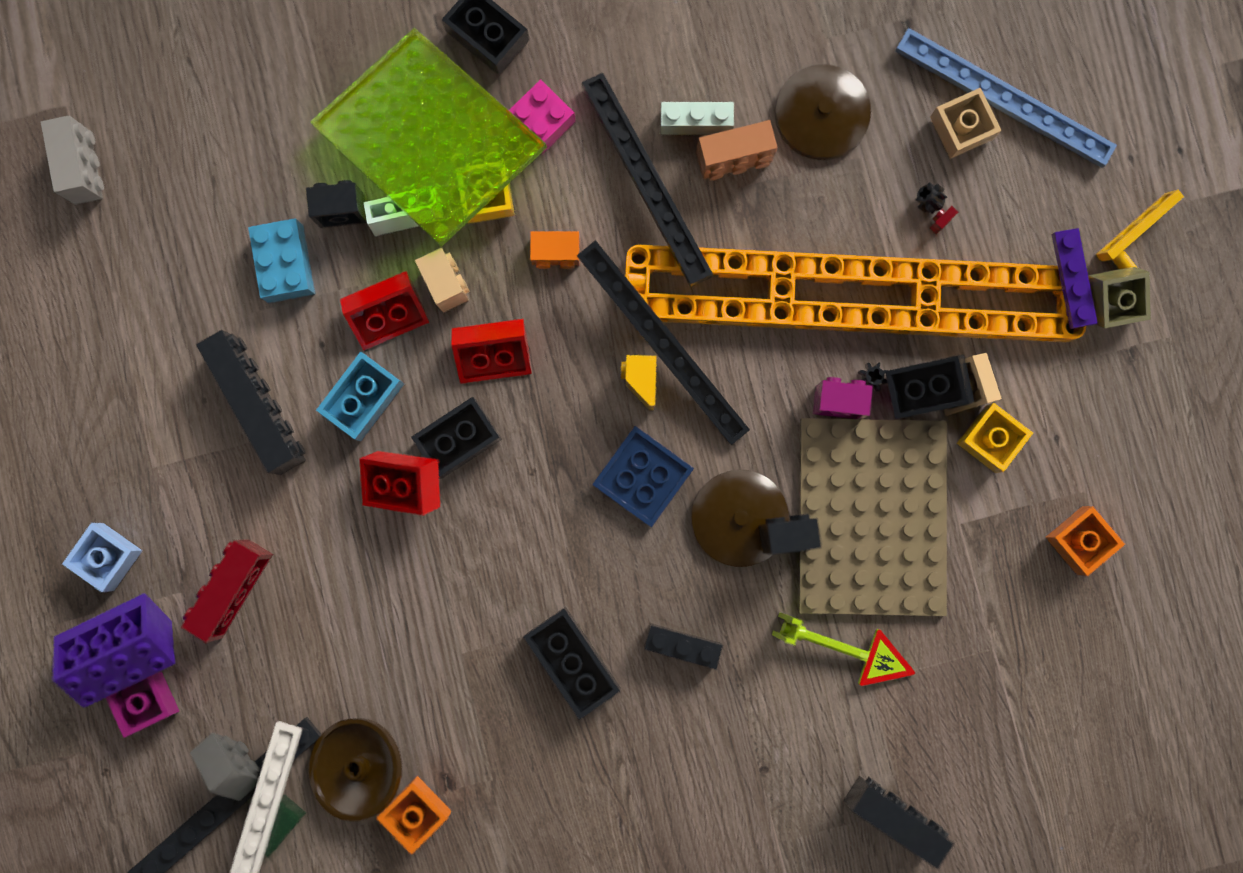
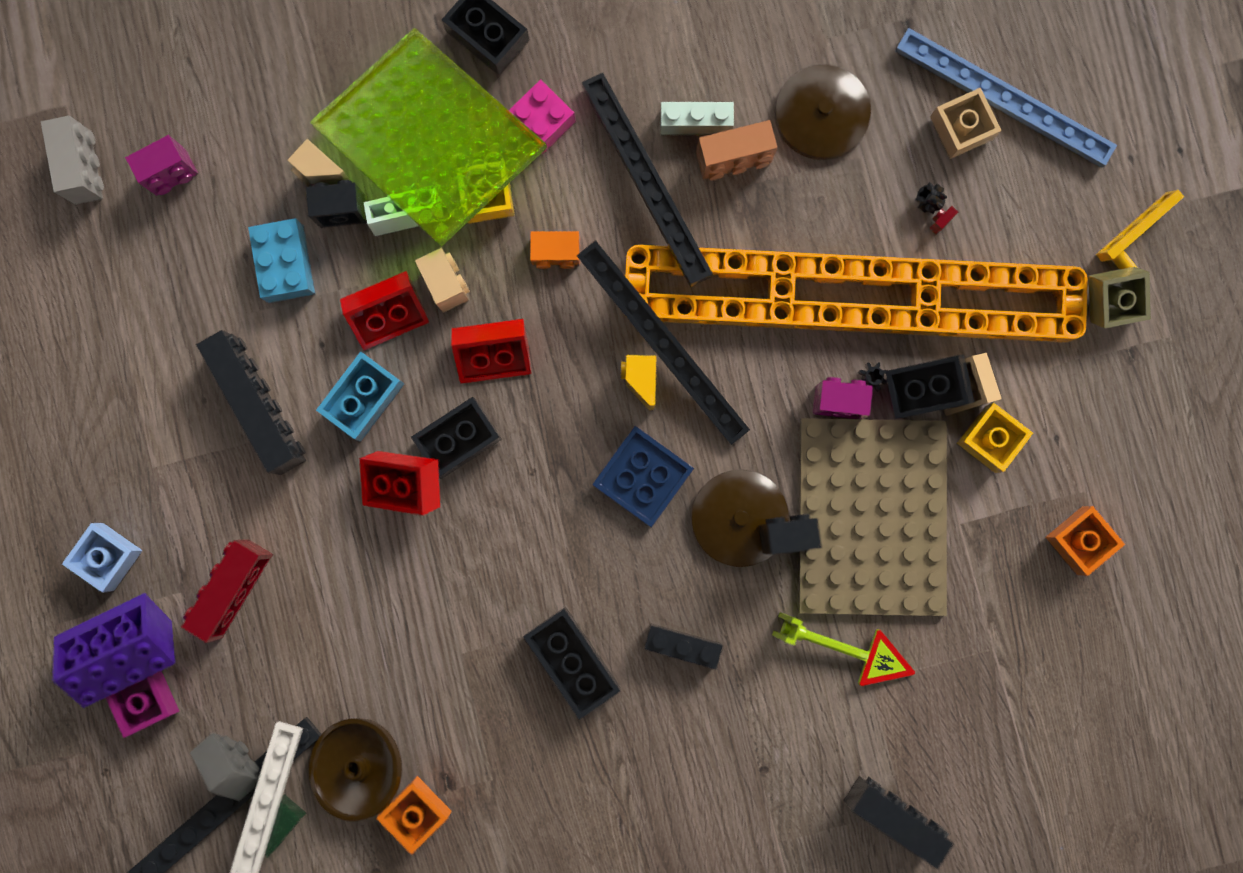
dark purple plate [1051,228,1098,329] -> none
none -> magenta brick [125,135,198,196]
none -> tan slope [287,139,350,187]

